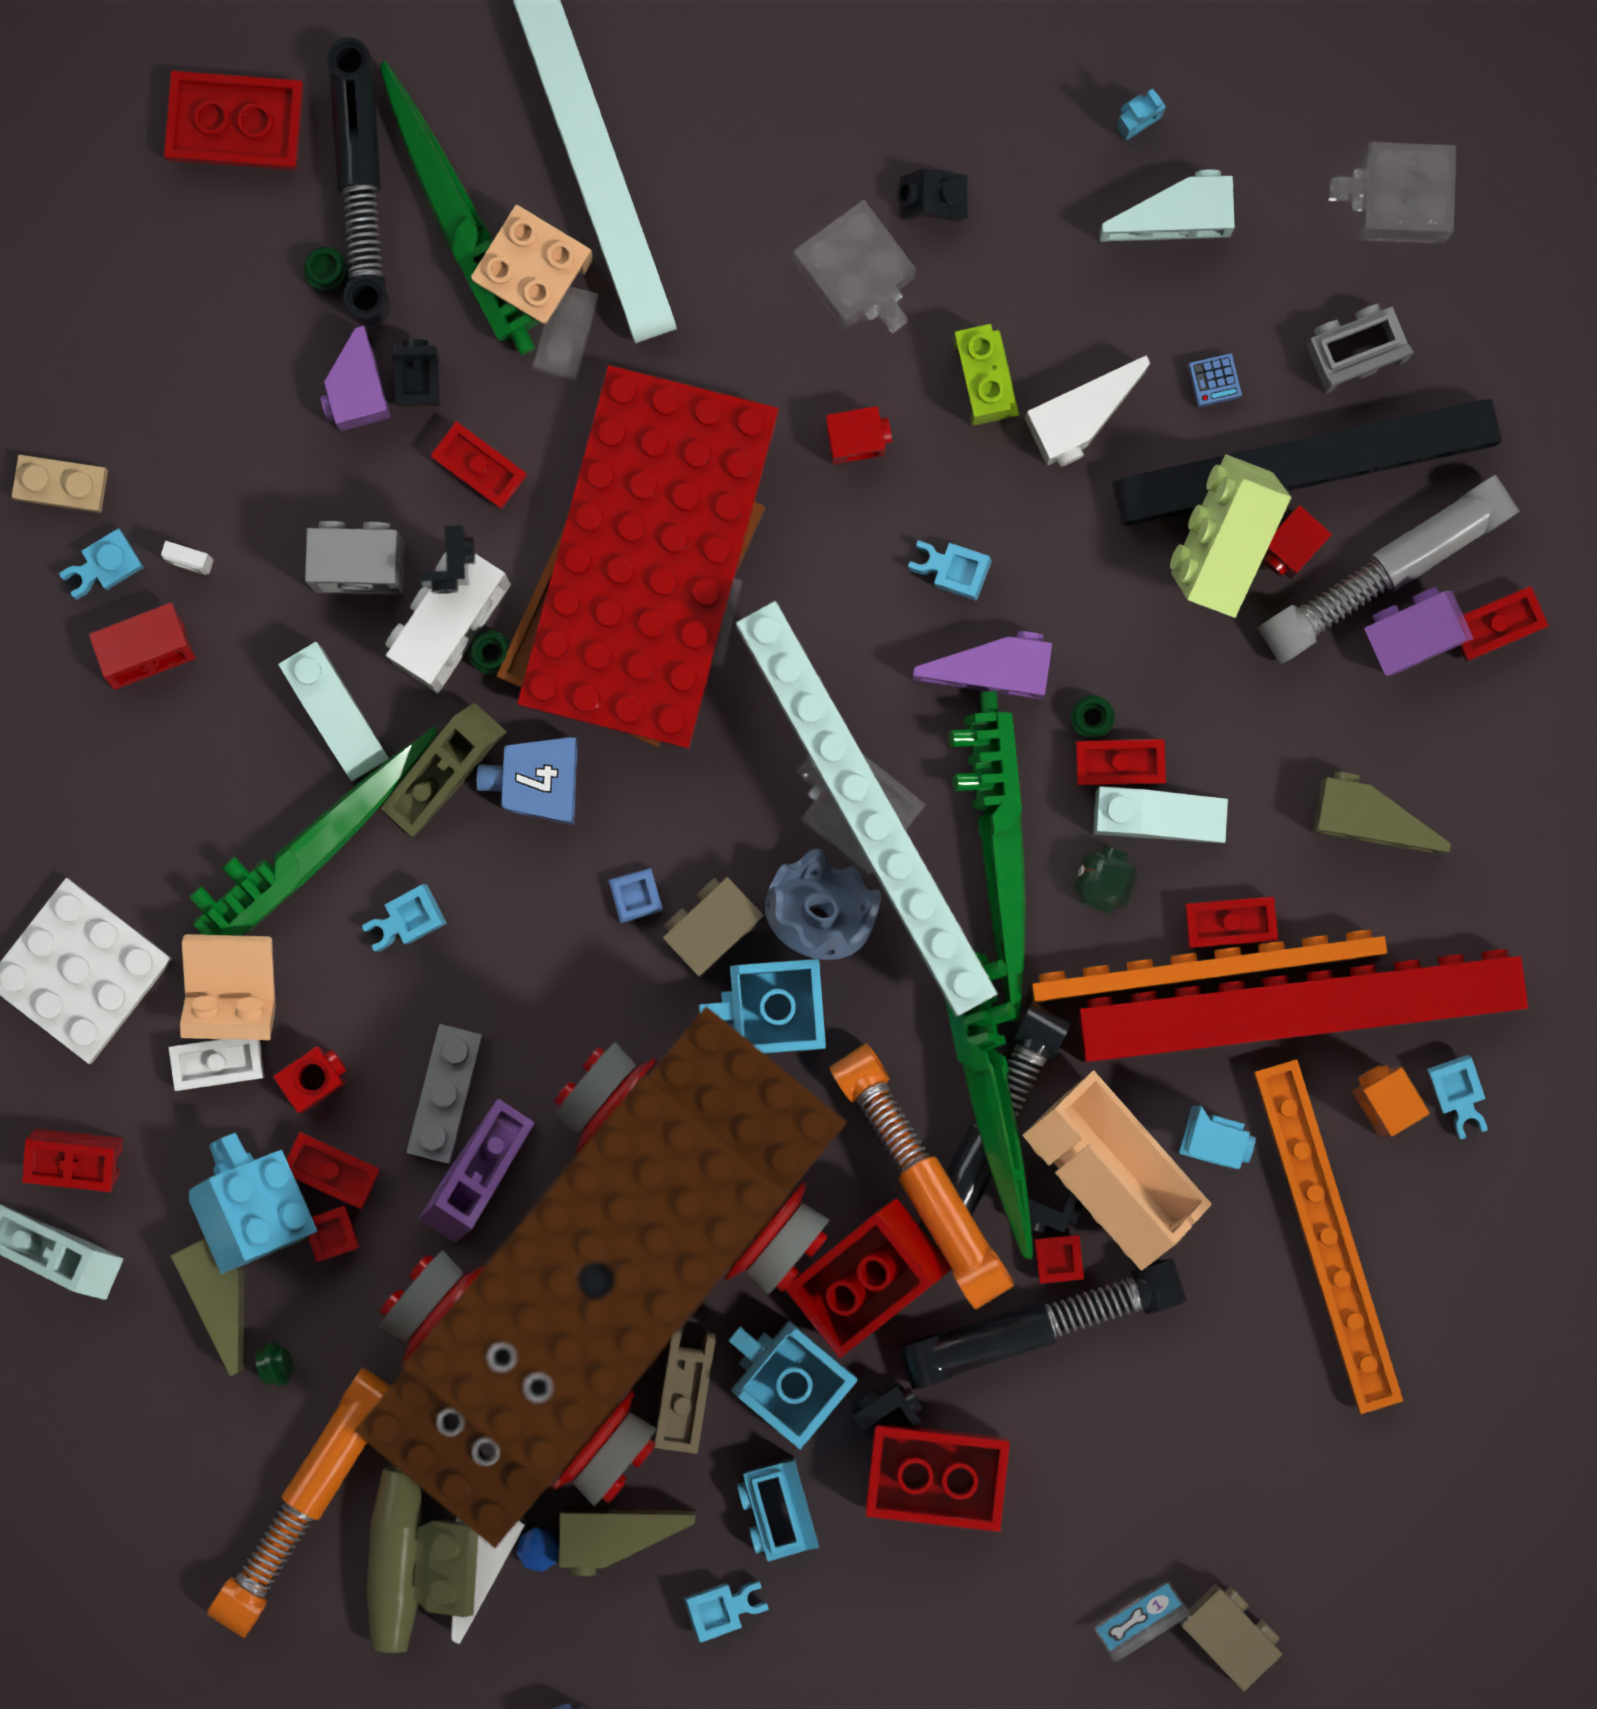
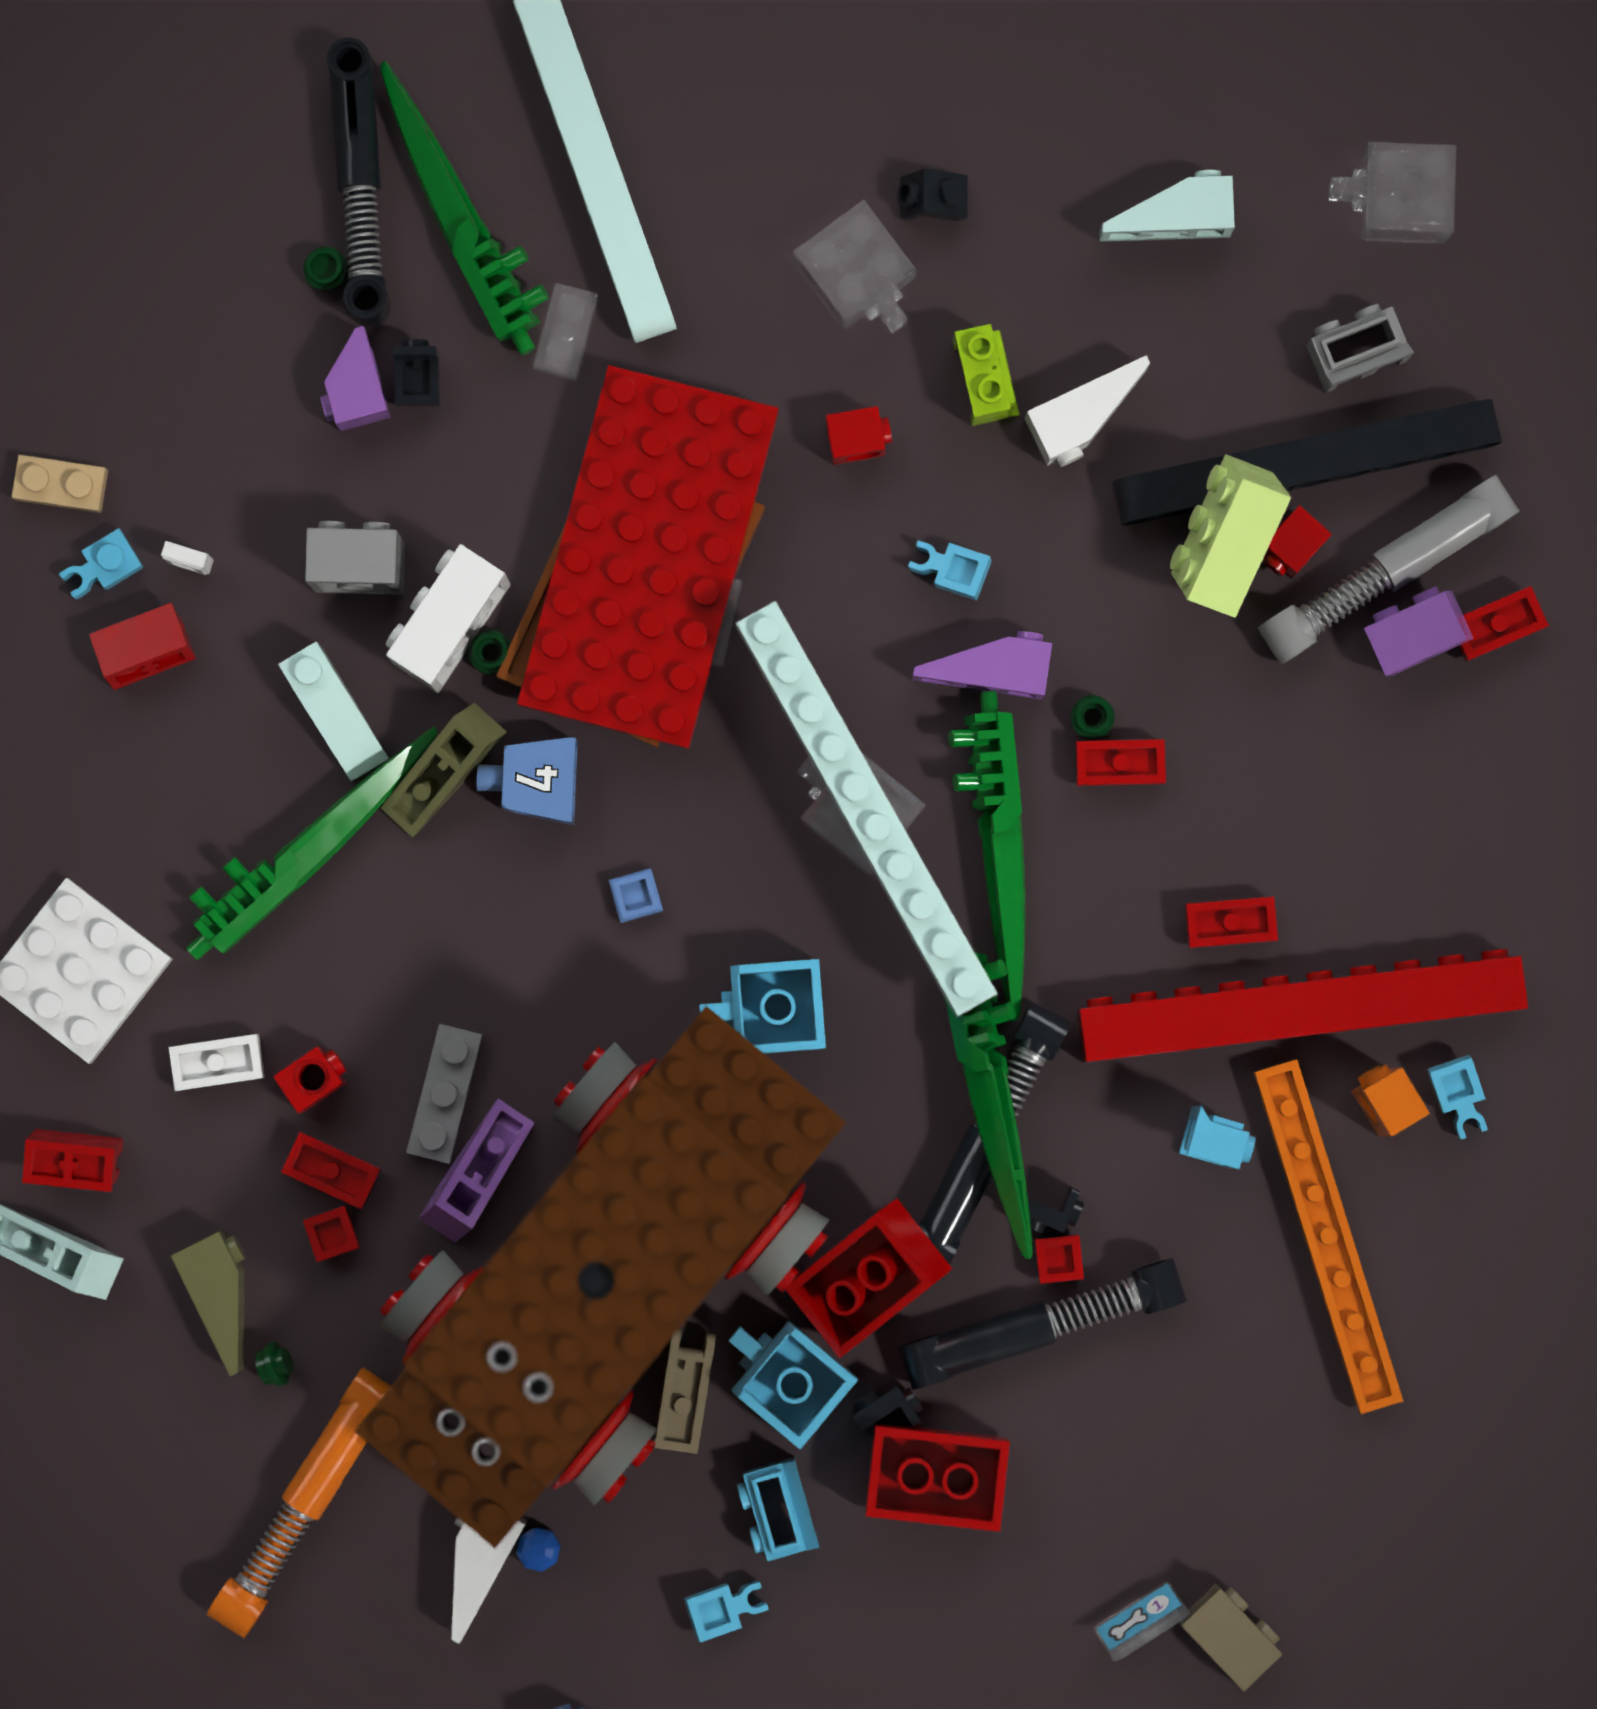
red plate [164,71,304,171] -> none
light nougat bracket [180,934,276,1040] -> none
medium azure hinge [189,1133,317,1274] -> none
medium azure plate [362,884,447,952] -> none
olive plate [366,1467,478,1653] -> none
black bracket [420,525,476,594] -> none
red plate [430,421,528,511] -> none
light nougat bracket [471,204,593,324] -> none
olive slope [559,1509,696,1576] -> none
dark tan brick [663,877,764,978] -> none
sand blue plate [765,849,881,960] -> none
orange piece [829,1043,1014,1309] -> none
light nougat piece [1022,1070,1212,1271] -> none
orange plate [1030,929,1387,1003] -> none
clear green head [1074,846,1138,914] -> none
light aqua slope [1093,787,1228,843] -> none
medium azure plate [1116,89,1166,141] -> none
medium blue tile [1188,353,1242,408] -> none
olive slope [1312,772,1451,855] -> none

